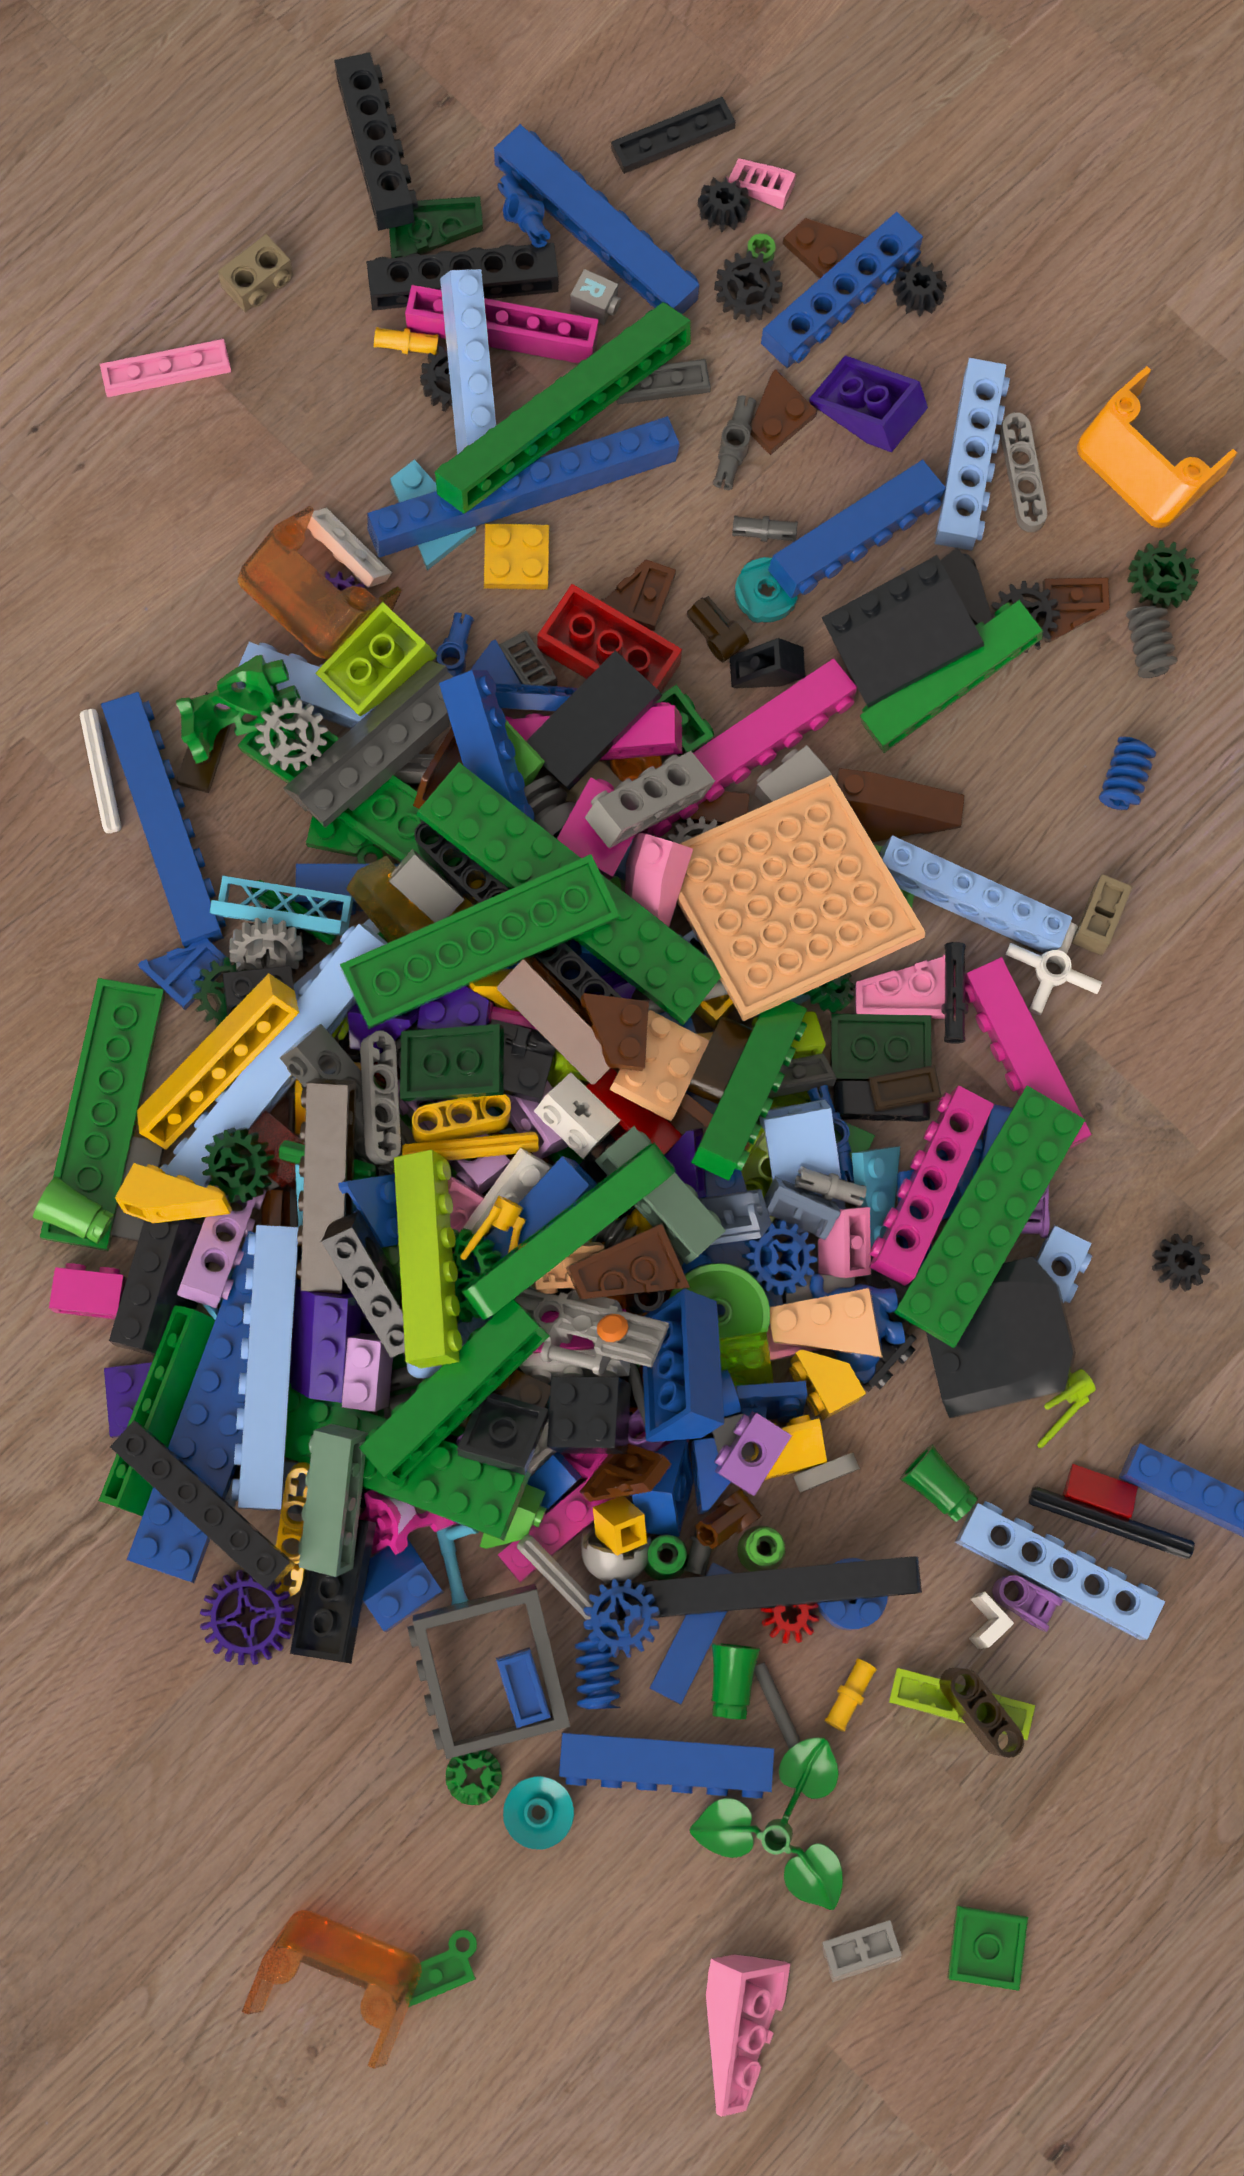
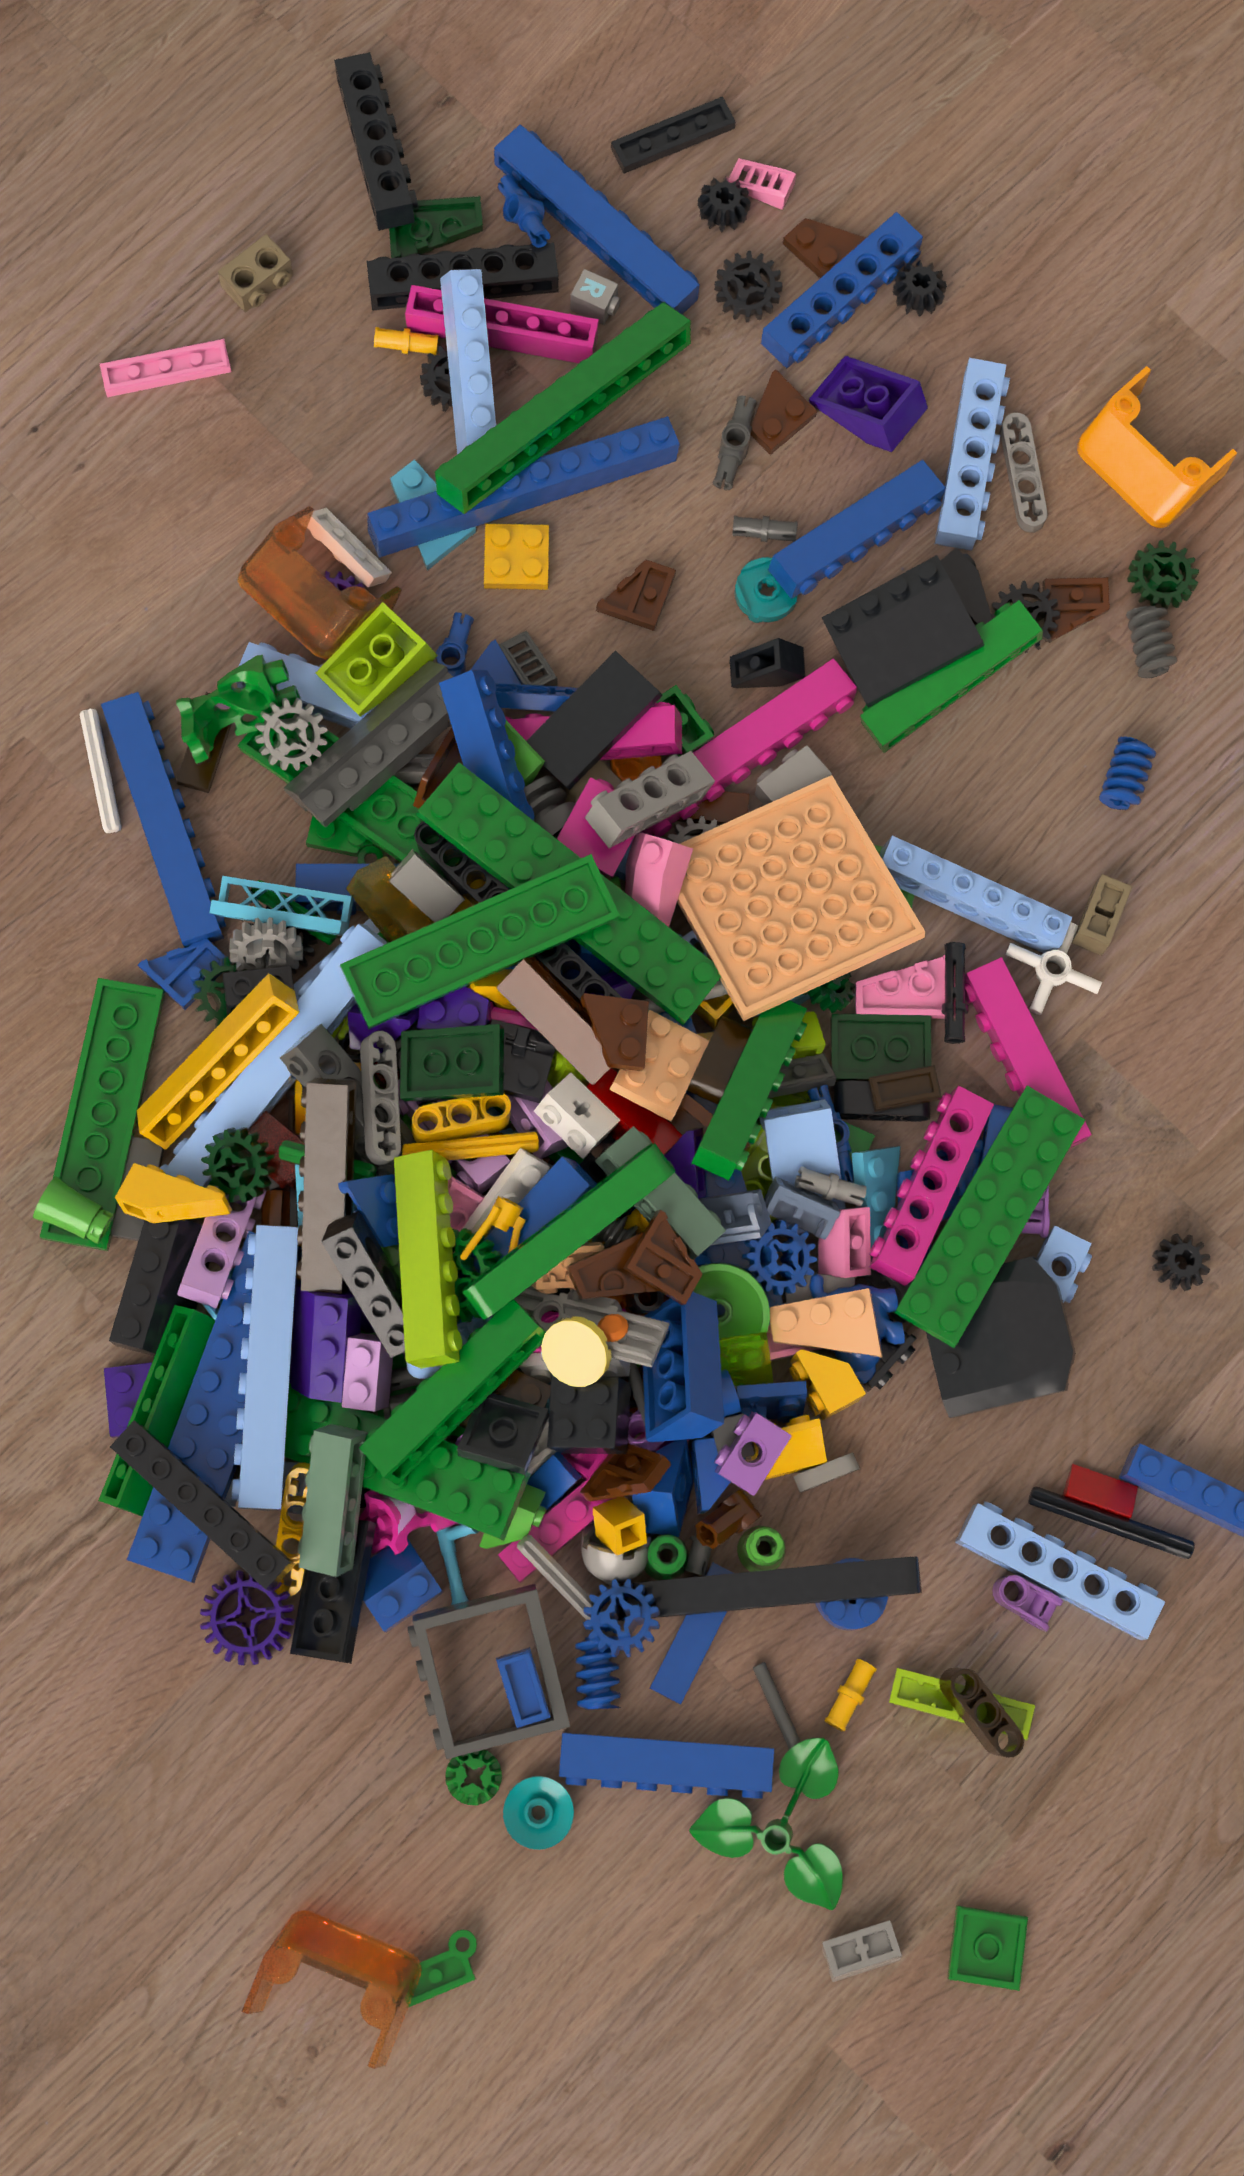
dark pink brick [49,1263,127,1319] -> none
red brick [537,584,682,693] -> none
dark grey tile [616,359,711,405] -> none
dark brown piece [687,596,749,663] -> none
bright pink wedge [706,1954,790,2117] -> none
green plant [711,1643,760,1720] -> none
bright green bush [747,233,776,264] -> none
red gear [760,1603,820,1644] -> none
reddish brown wedge [835,768,965,842] -> none
green plant [900,1444,978,1522] -> none
white panel [969,1592,1014,1649] -> none
lime plant [1037,1369,1096,1448] -> none
none -> light yellow tile [541,1316,611,1387]
none -> reddish brown wing [623,1210,703,1305]

